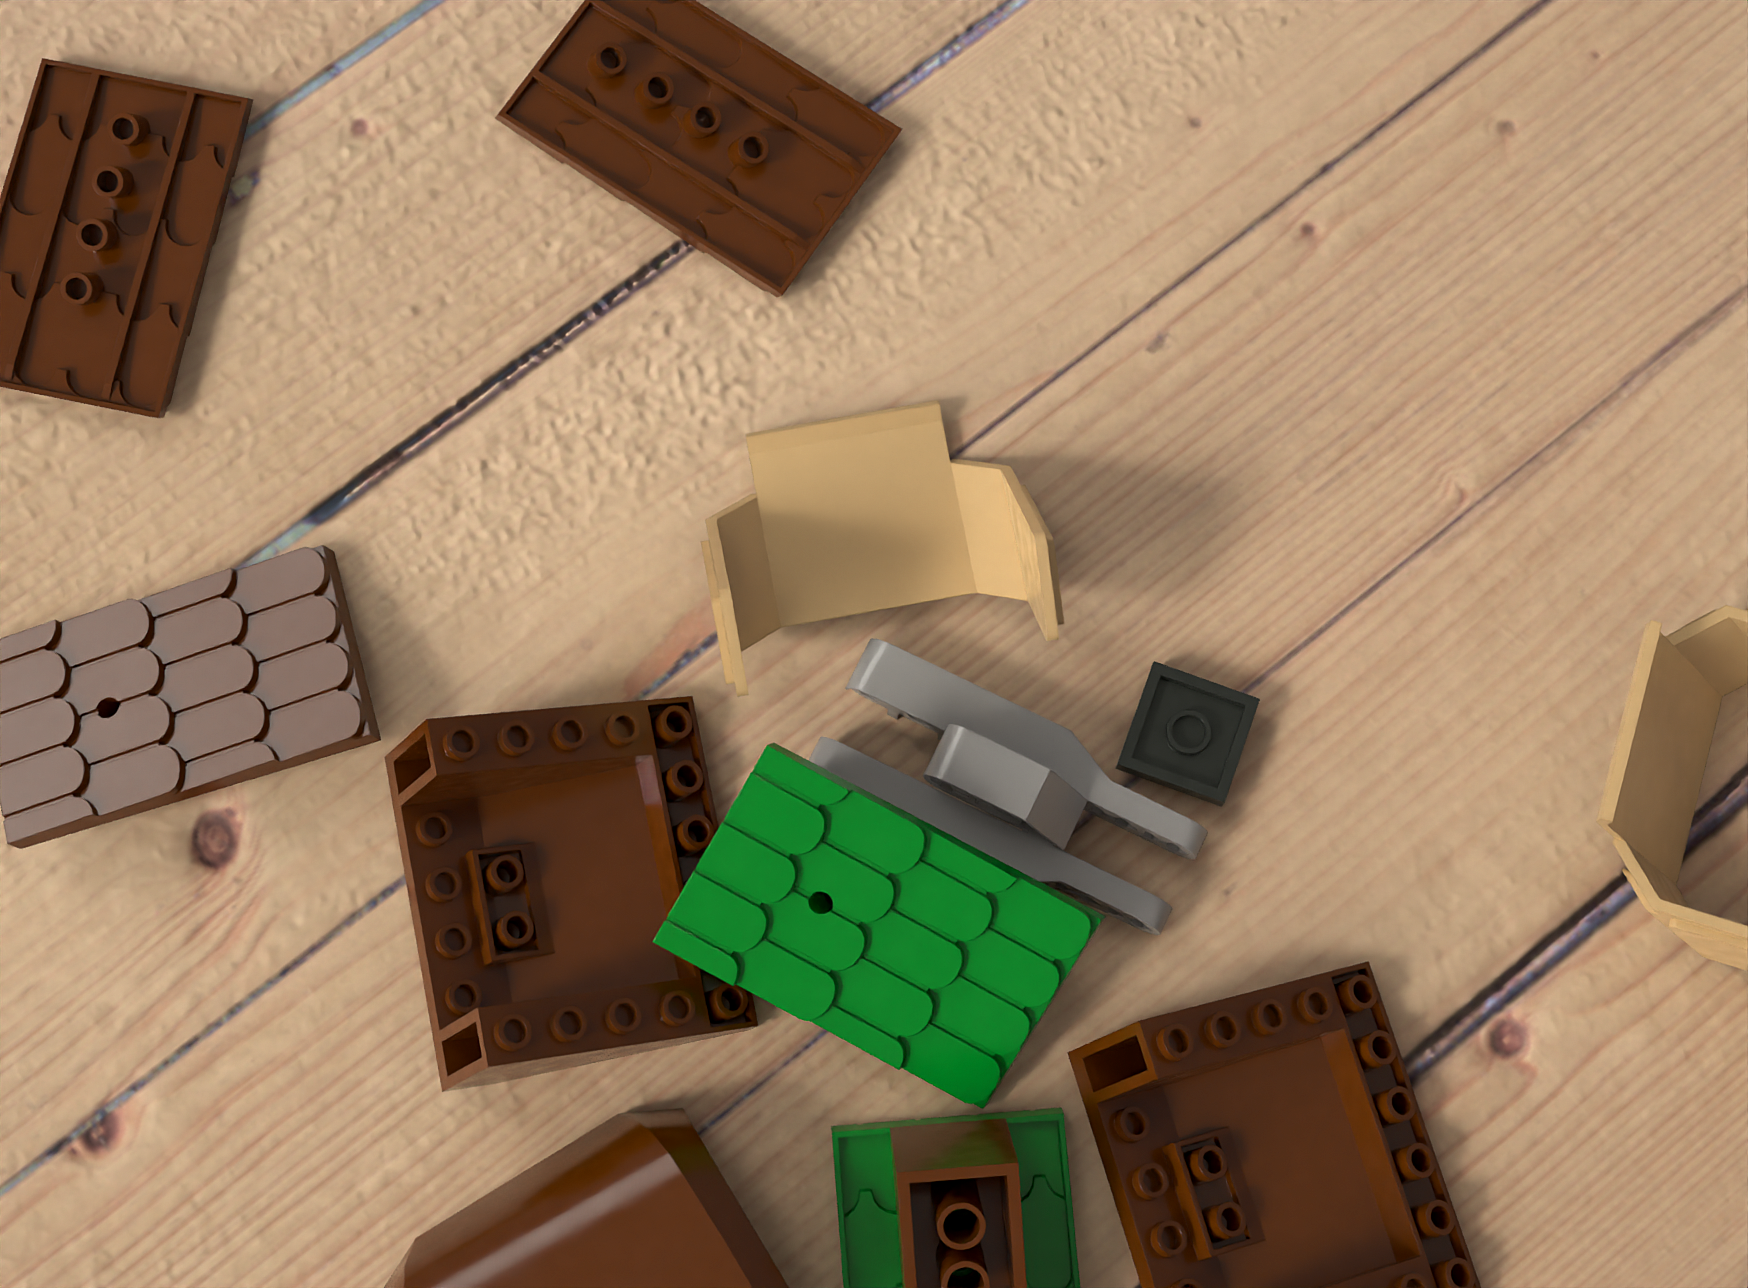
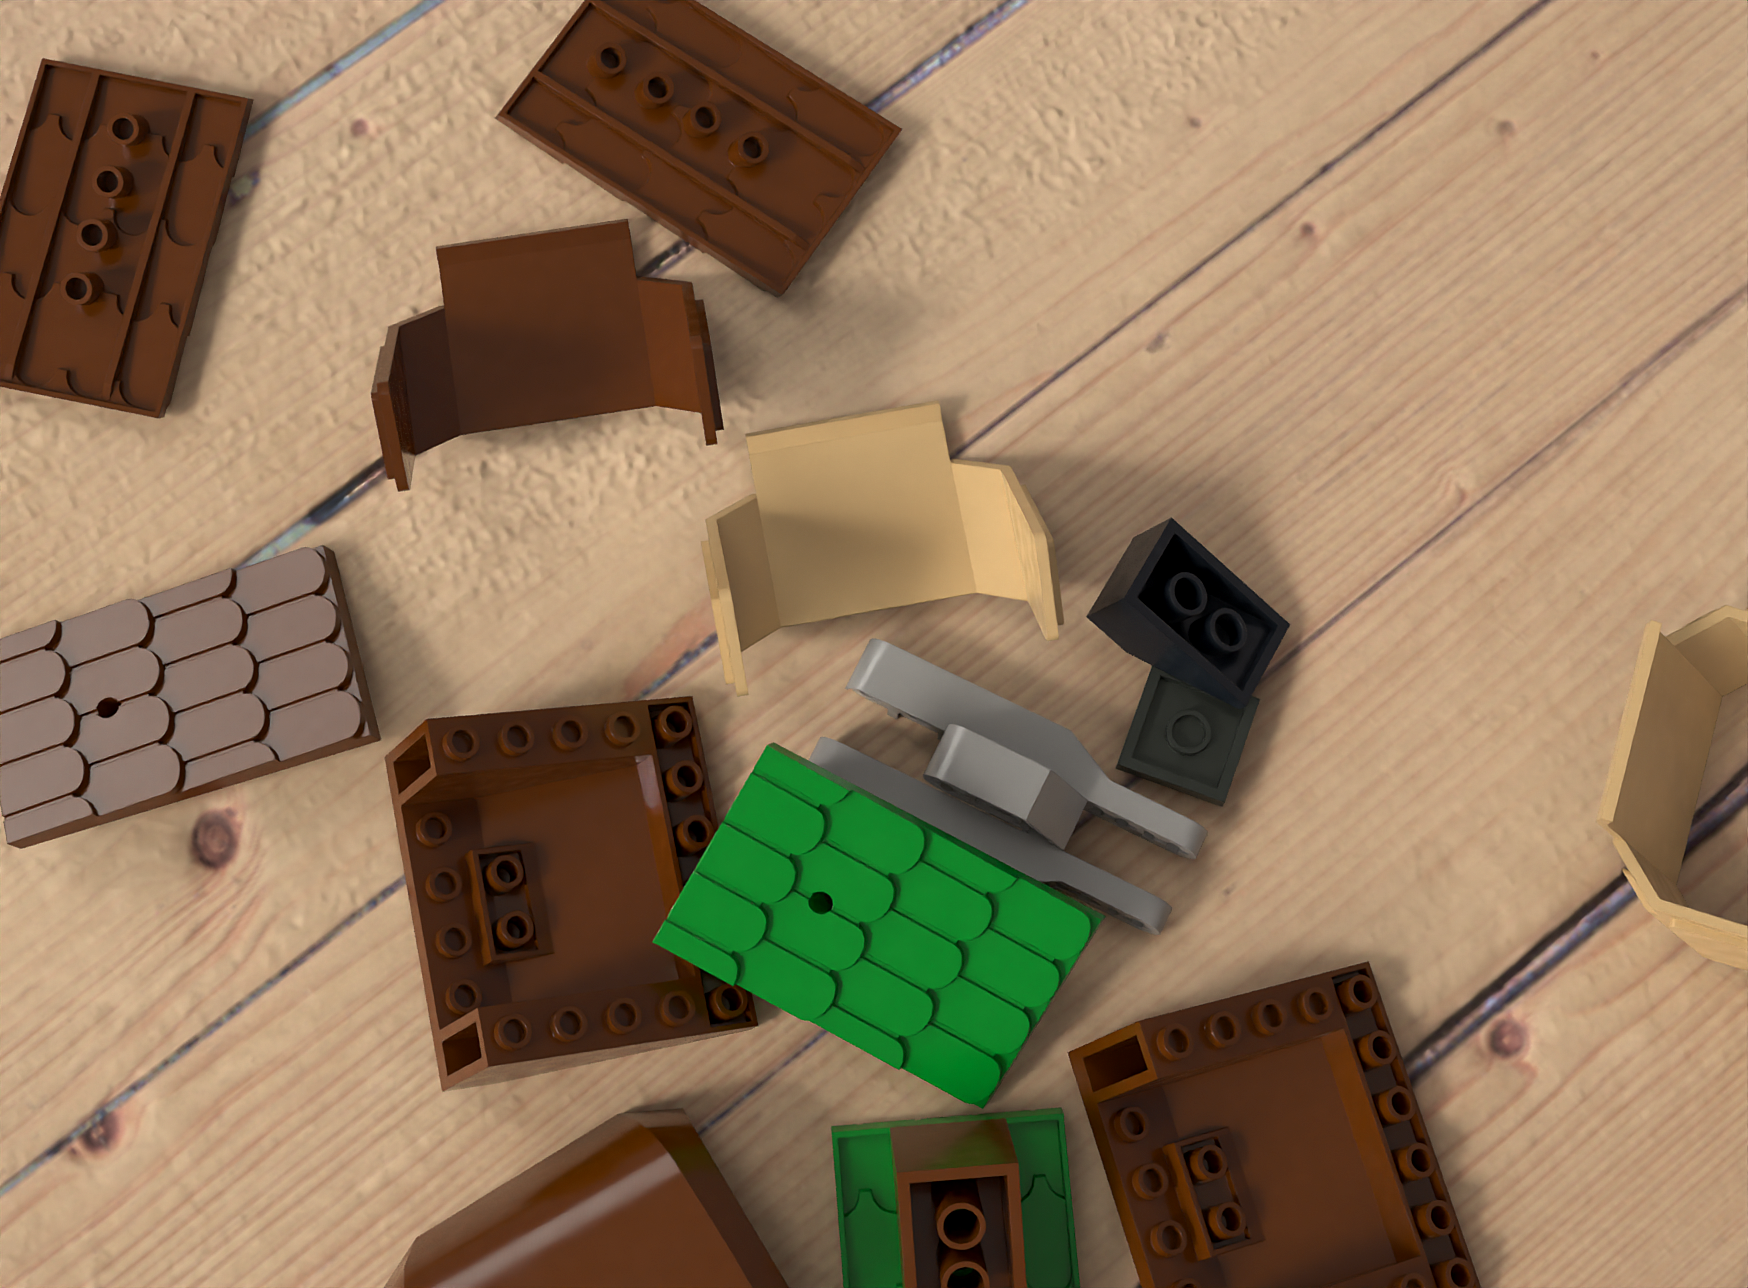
none -> reddish brown piece [371,219,724,492]
none -> black slope [1086,517,1290,709]

